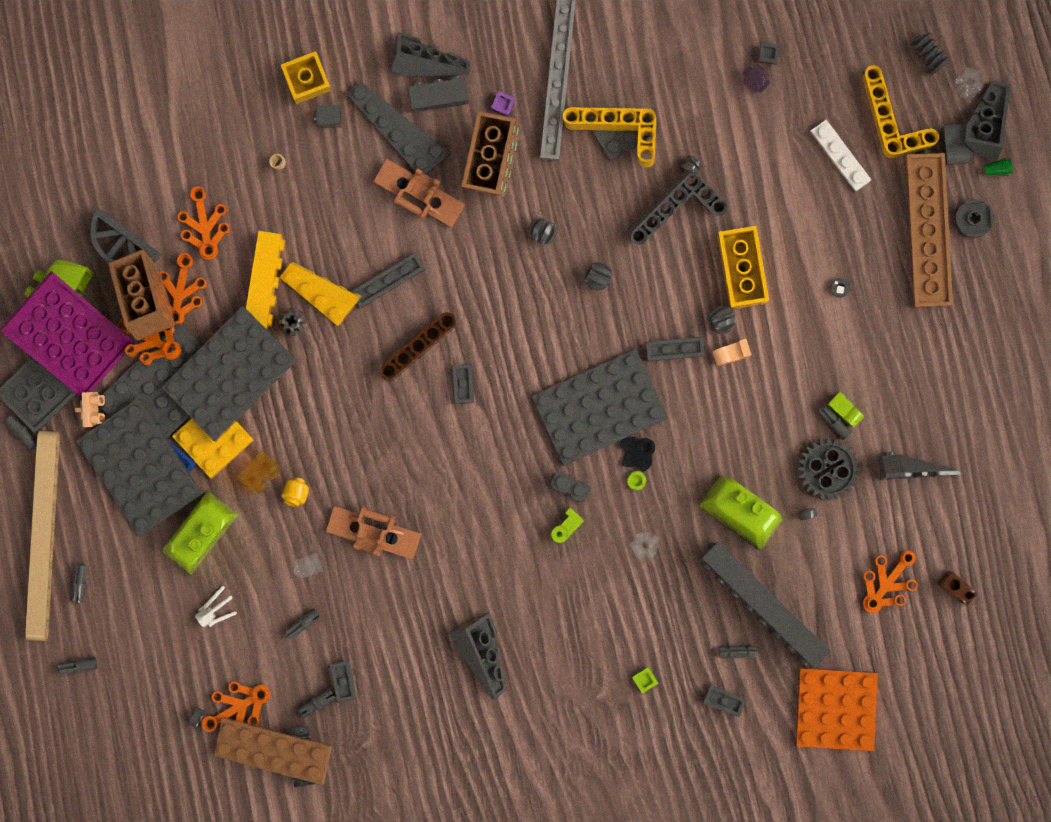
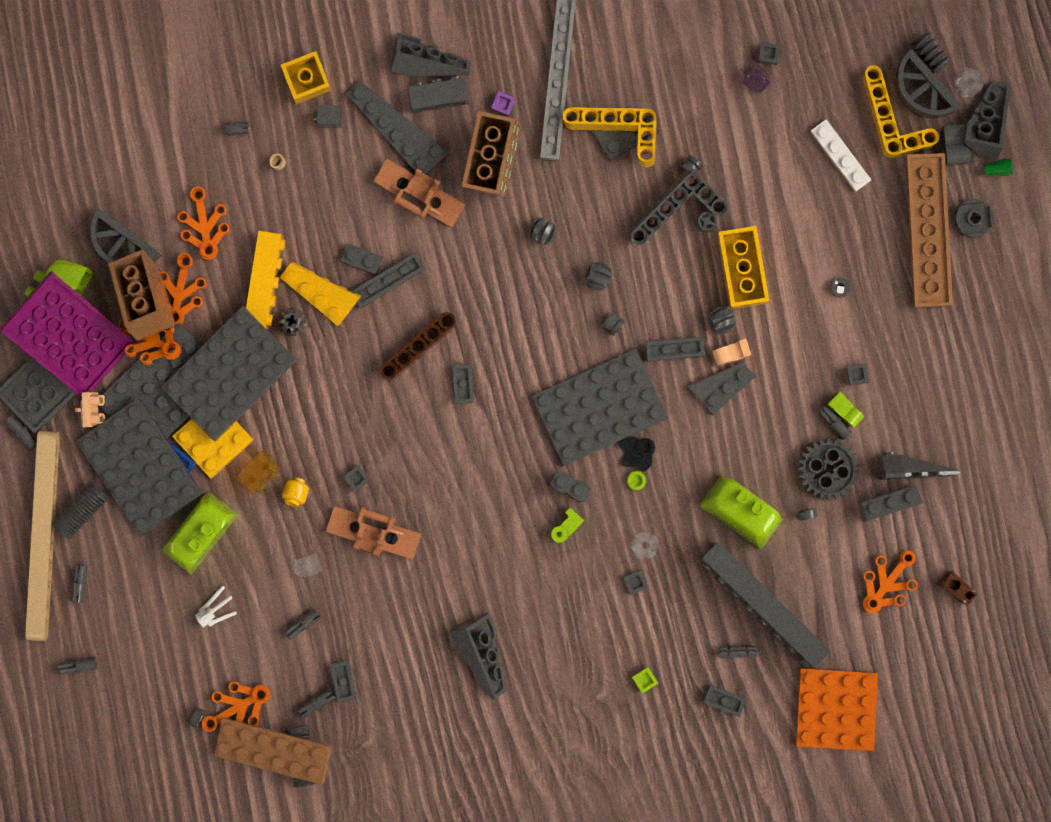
none -> dark grey piece [52,482,110,539]
none -> dark grey pin [226,121,249,136]
none -> dark grey plate [340,243,383,275]
none -> dark grey plate [344,465,371,492]
none -> dark grey wheel [602,312,625,336]
none -> dark grey tile [623,570,648,595]
none -> dark grey wing [688,362,756,415]
none -> dark grey wheel [697,212,717,233]
none -> dark grey plate [846,363,869,386]
none -> dark grey brick [859,485,923,522]
none -> dark grey window [896,49,961,119]

